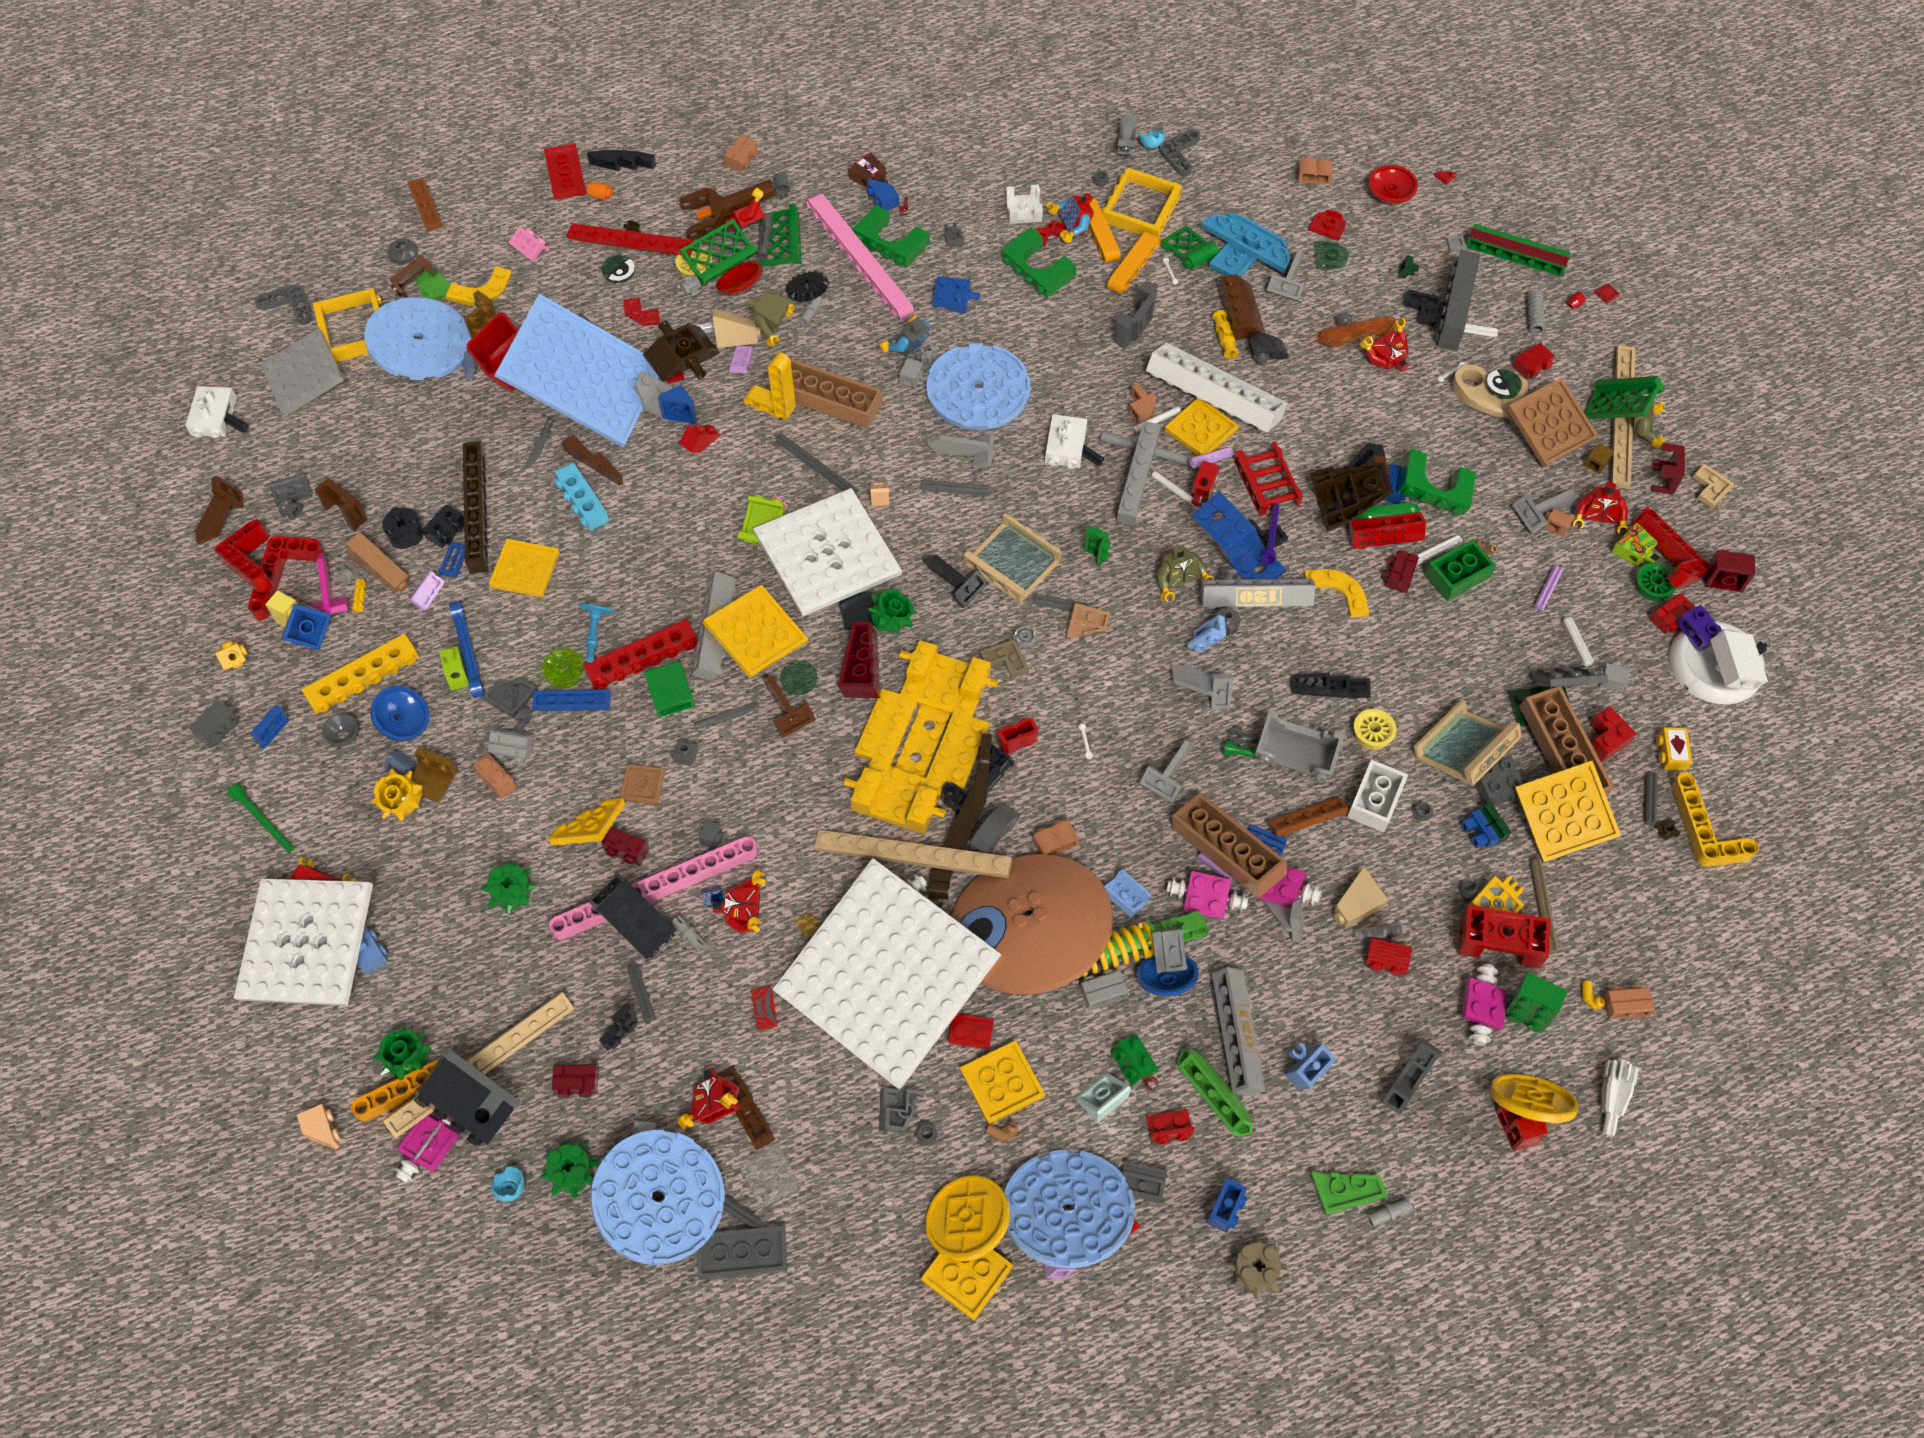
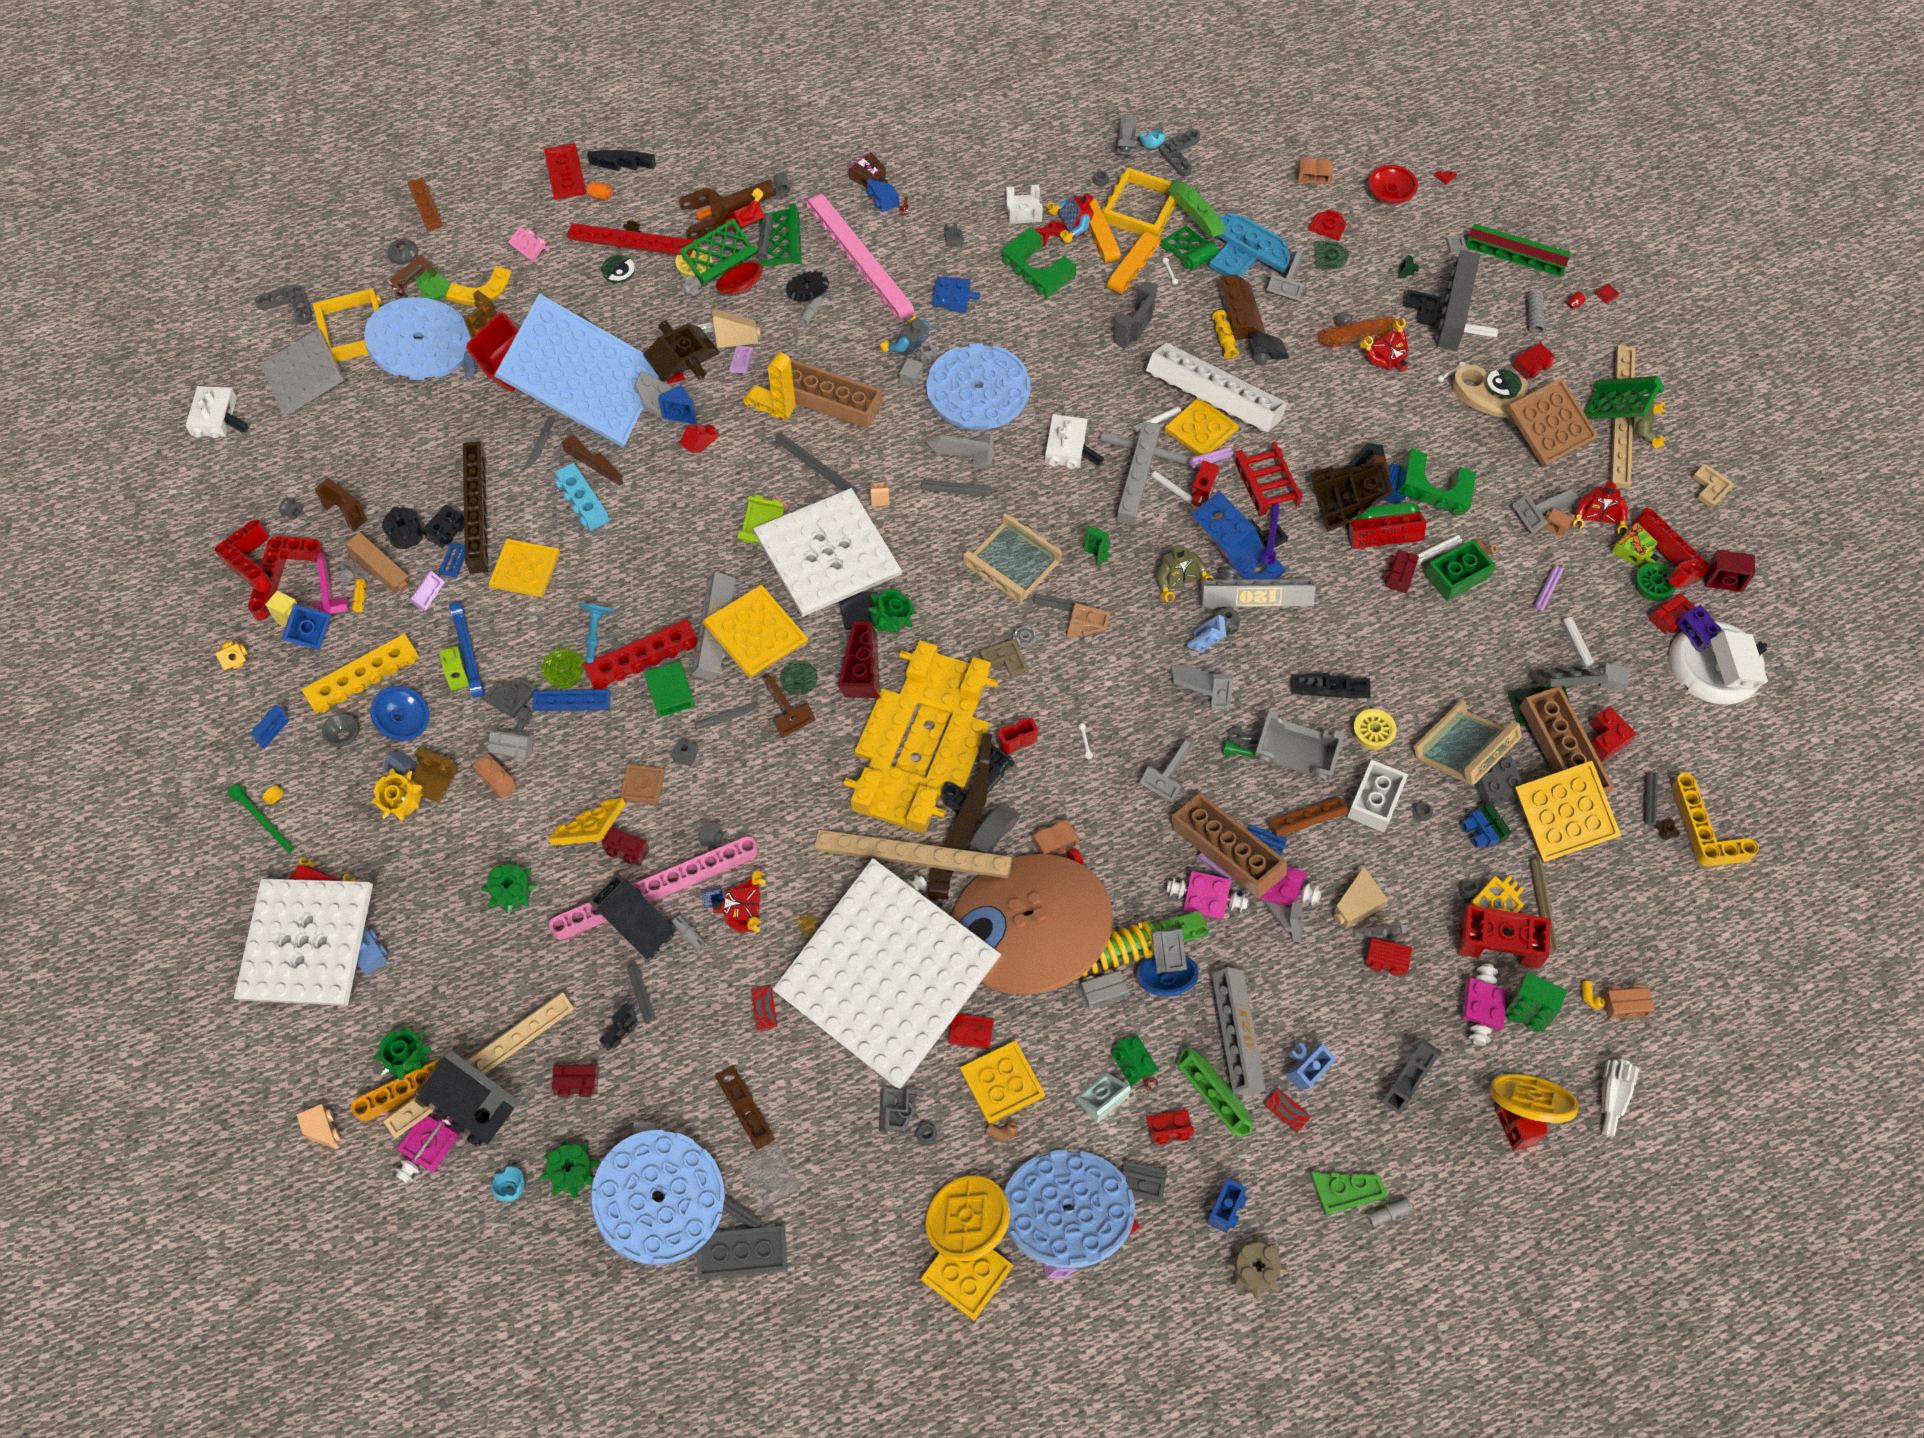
dark grey brick [188,700,239,749] -> none
reddish brown piece [195,476,244,544] -> none
dark grey plate [269,472,313,507] -> none
red tile [623,298,660,326] -> none
red torso [677,1069,740,1129] -> none
nougat brick [723,135,758,172] -> none
olive torso [746,292,795,347] -> none
green arch [853,205,930,268] -> none
black piece [922,554,988,608] -> none
light blue bracket [1104,869,1151,917] -> none
nougat brick [1129,383,1156,424] -> none
yellow plate [1304,569,1369,617] -> none
pearl gold brick [1584,443,1614,474] -> none
dark red panel [1652,443,1685,494] -> none
brick [1656,727,1692,771] -> none
none -> yellow tile [262,785,283,805]
none -> red tile [1066,848,1083,865]
none -> bright green brick [1169,180,1226,237]
none -> red tile [1264,1088,1311,1133]

